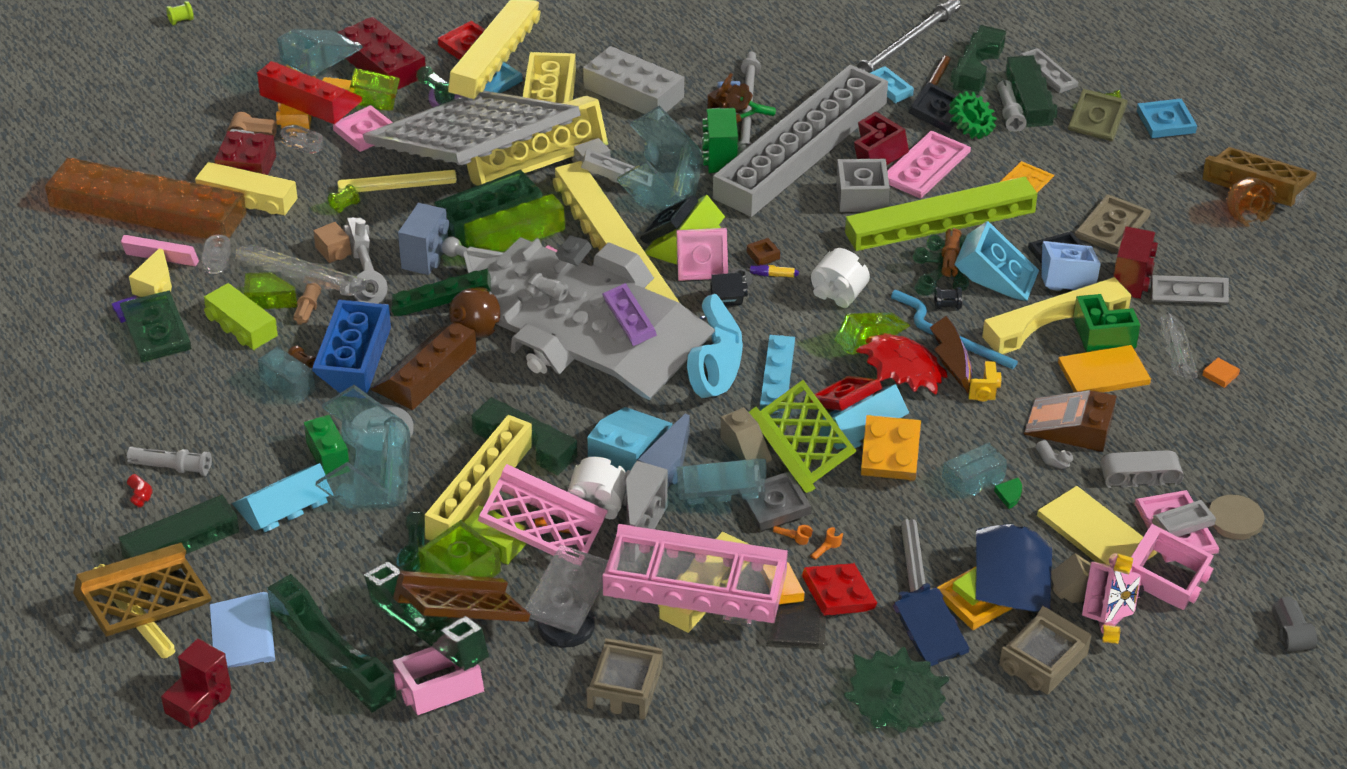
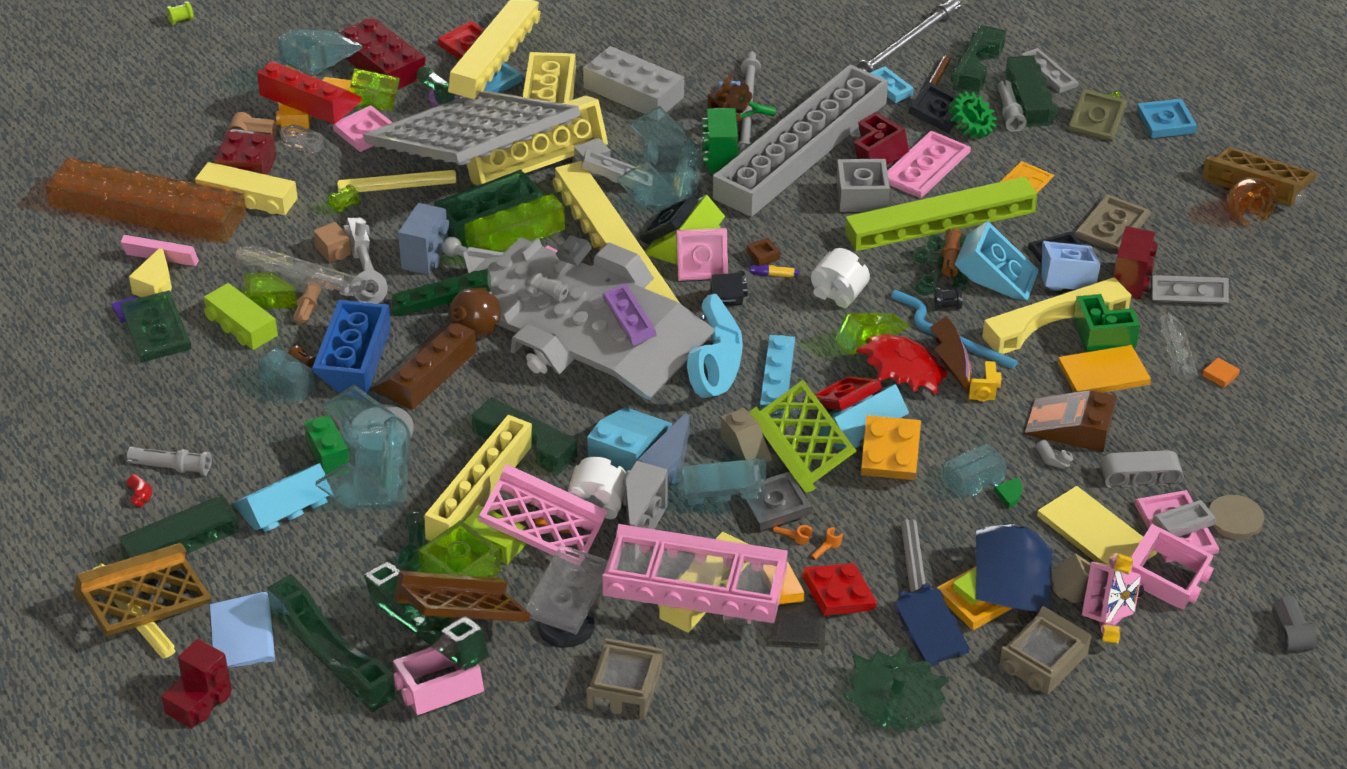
clear plate [201,235,231,274] -> none

